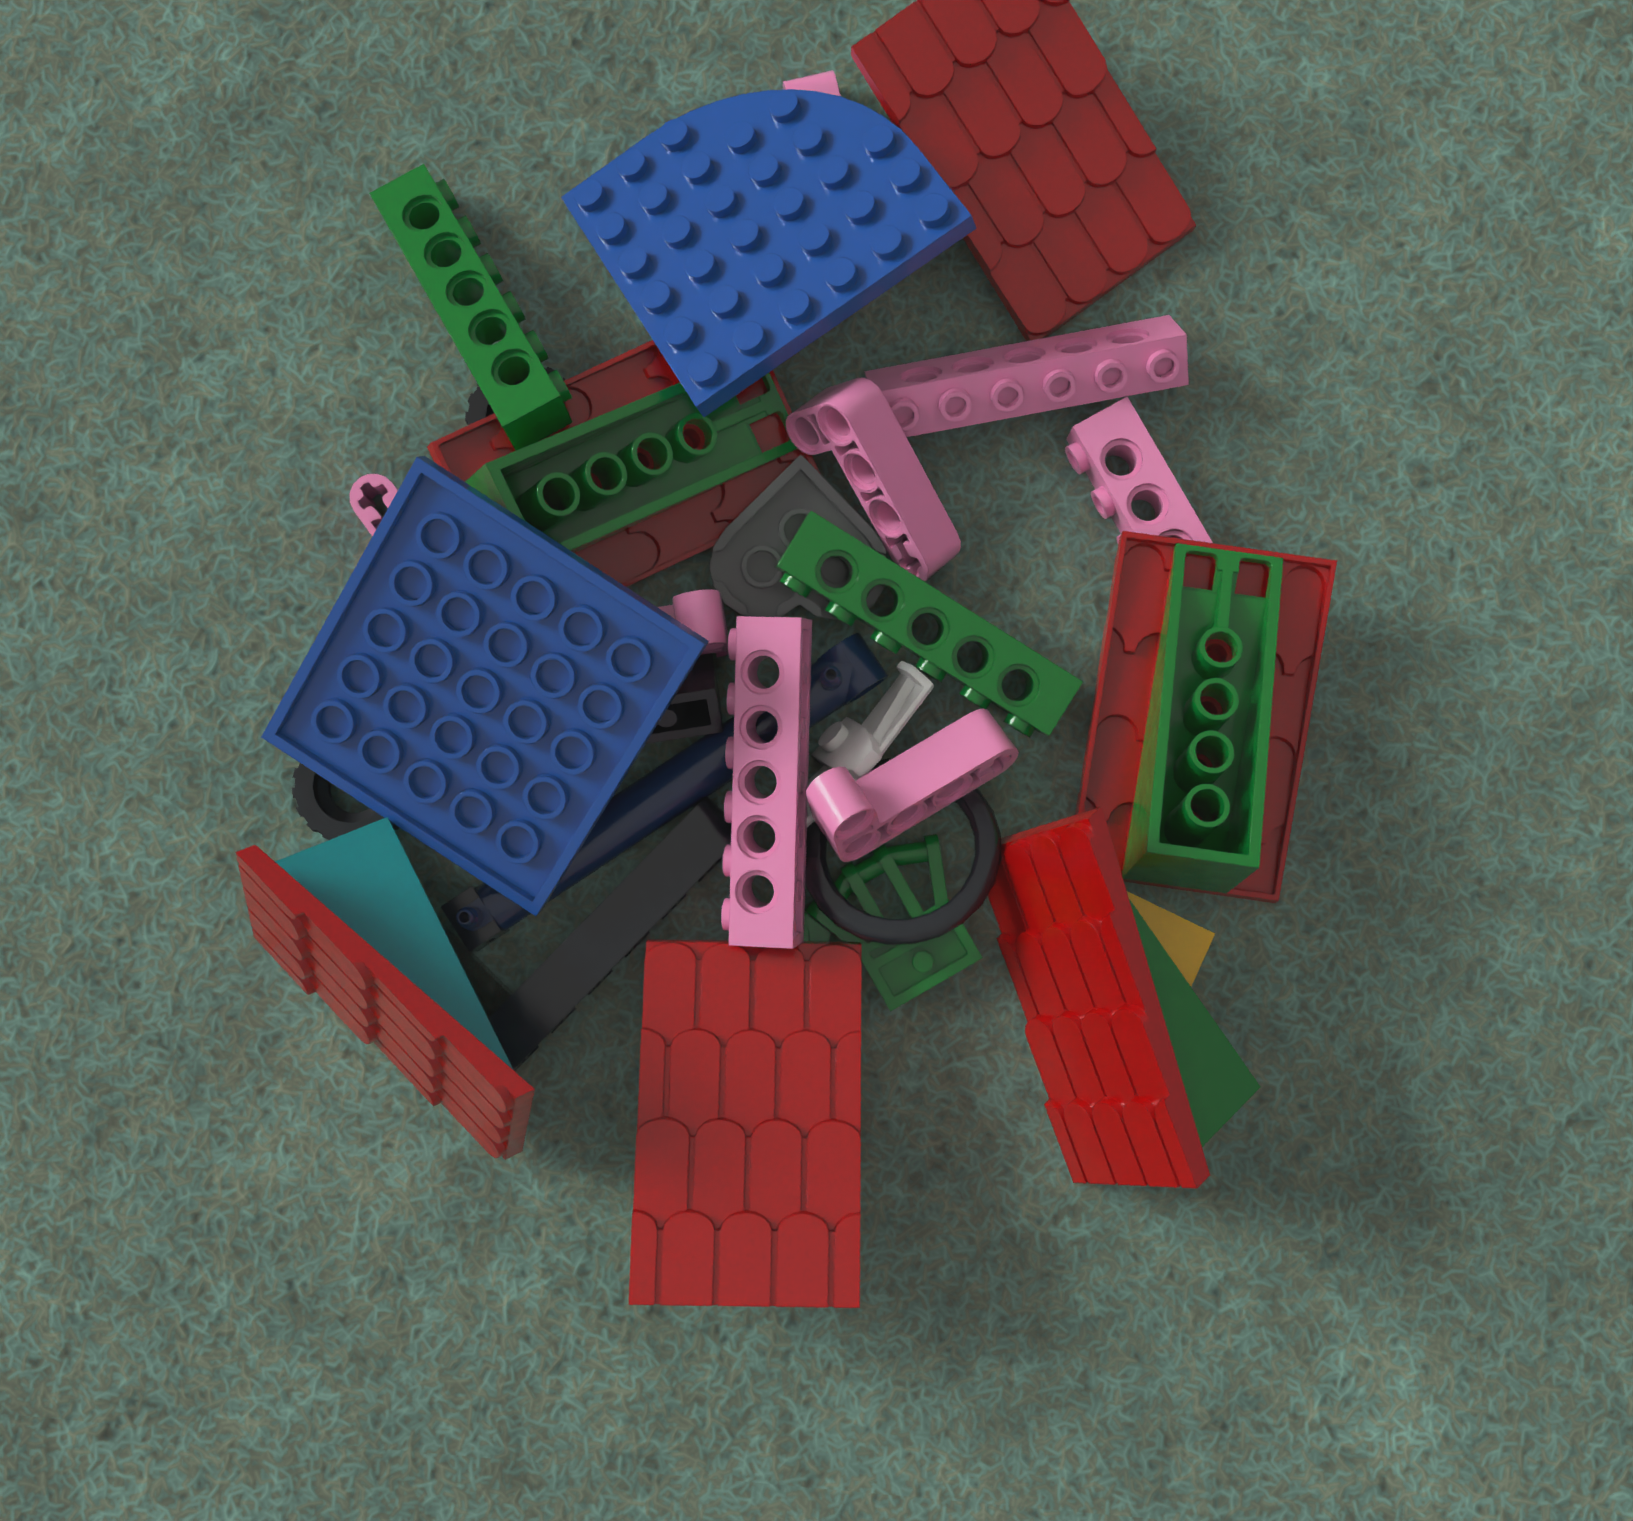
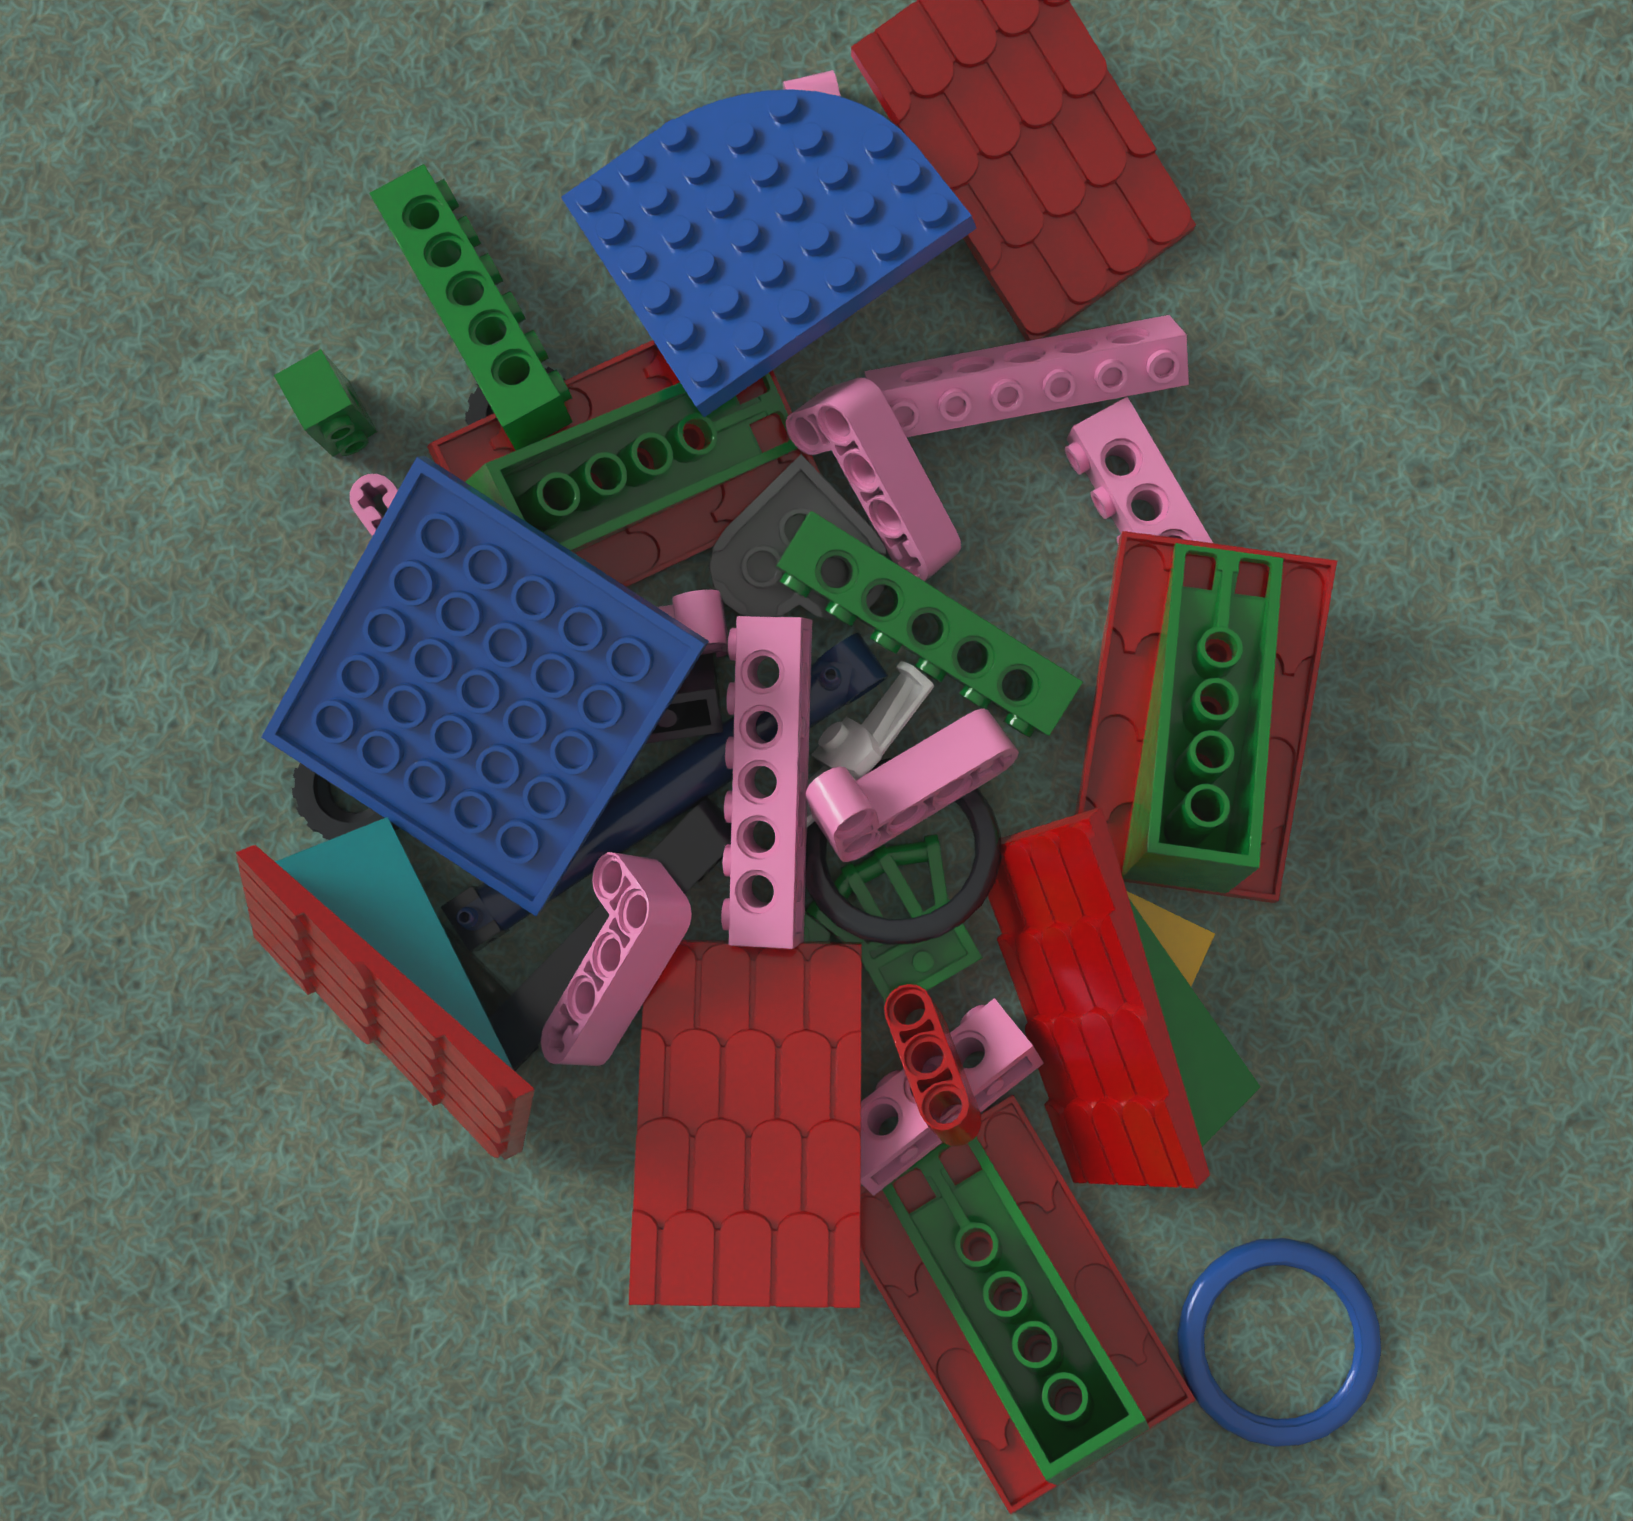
none -> green brick [274,349,378,457]
none -> bright pink beam [541,852,692,1066]
none -> piece [860,1095,1196,1515]
none -> bright pink brick [861,998,1044,1195]
none -> red beam [884,984,982,1147]
none -> blue wedge [1177,1238,1381,1447]

